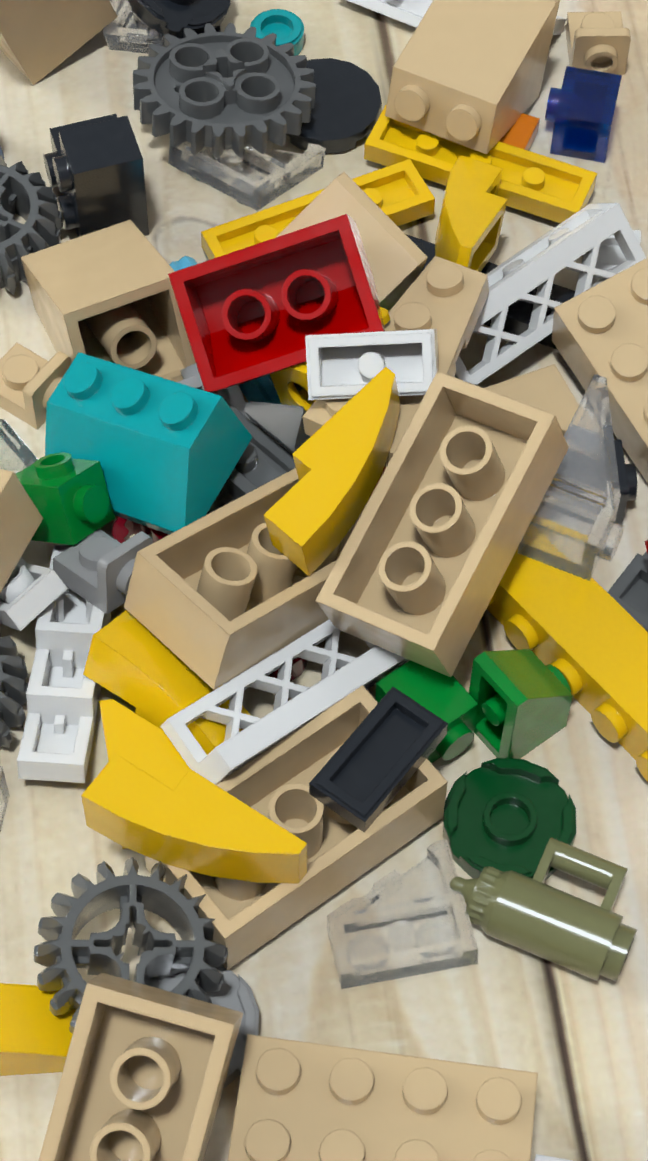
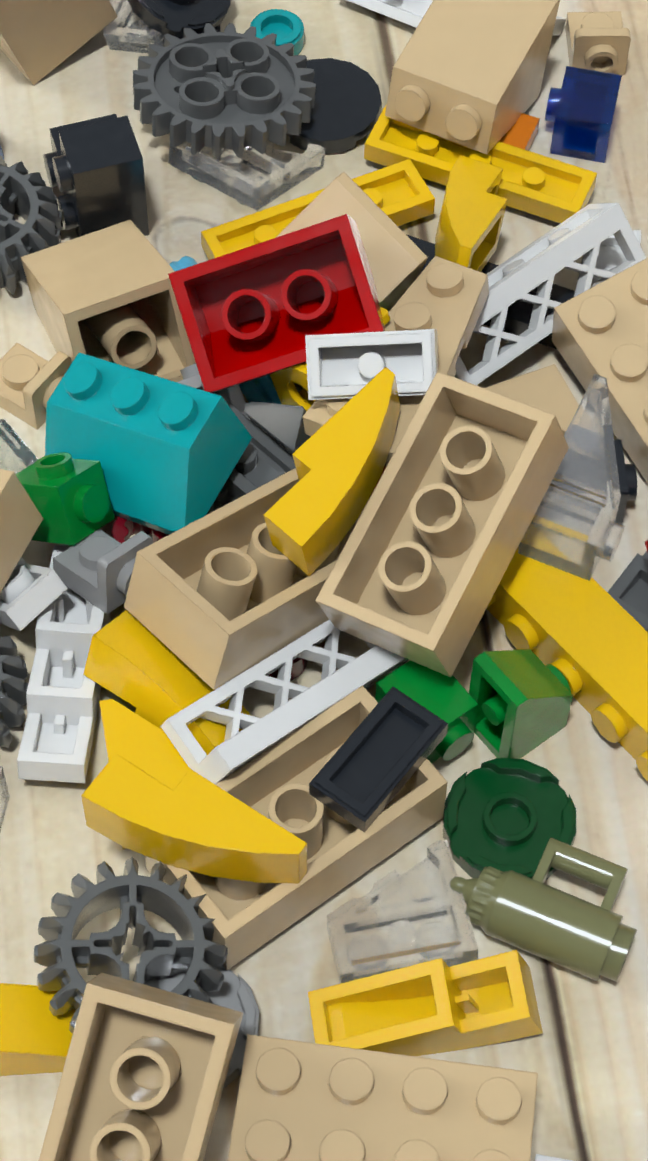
none -> yellow slope [308,950,543,1056]

